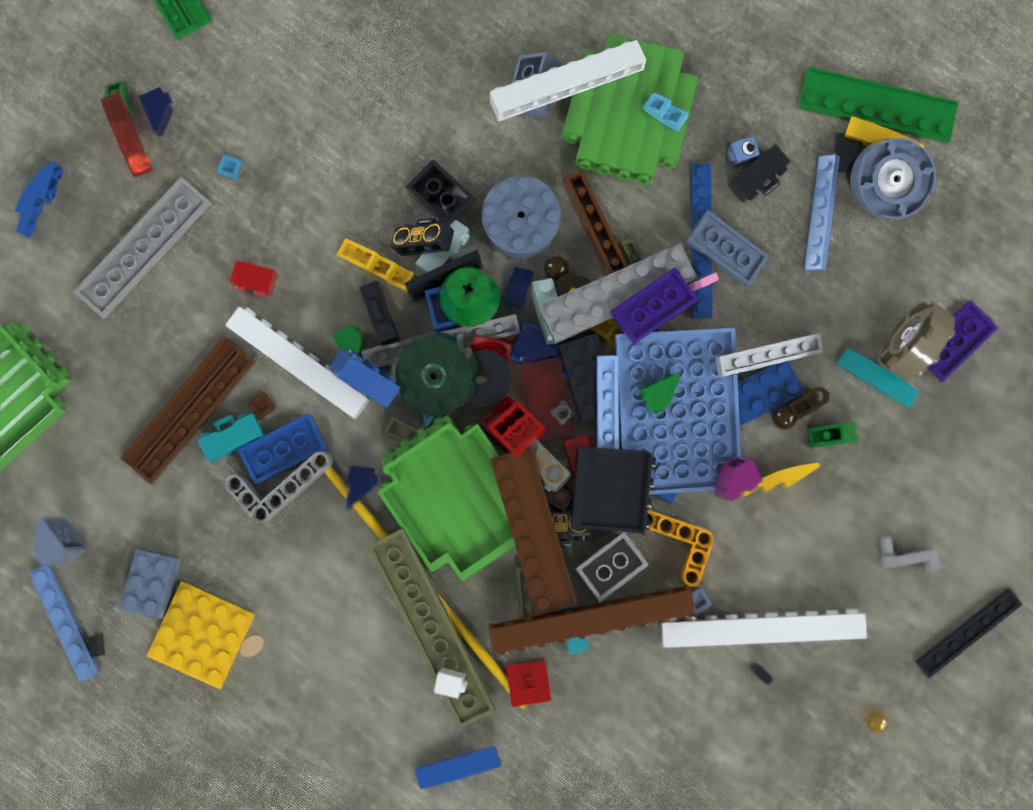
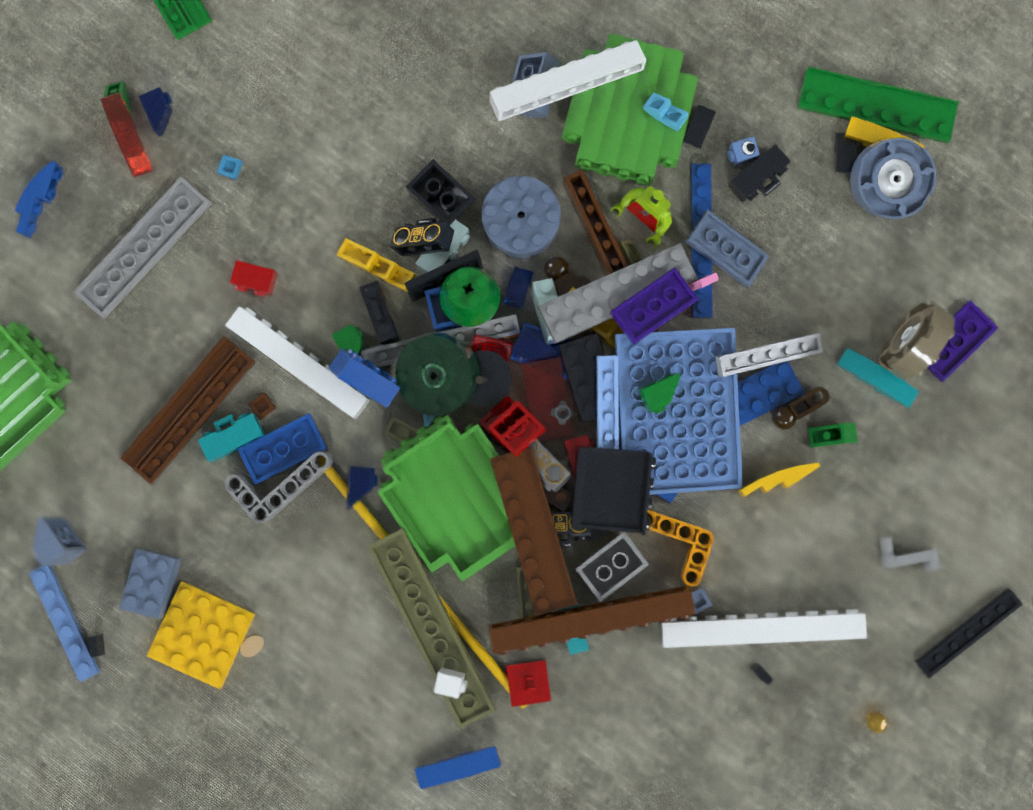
magenta slope [714,456,763,501] -> none
medium blue plate [804,154,840,272] -> none
none -> lime torso [610,186,672,248]
none -> black slope [683,104,716,149]

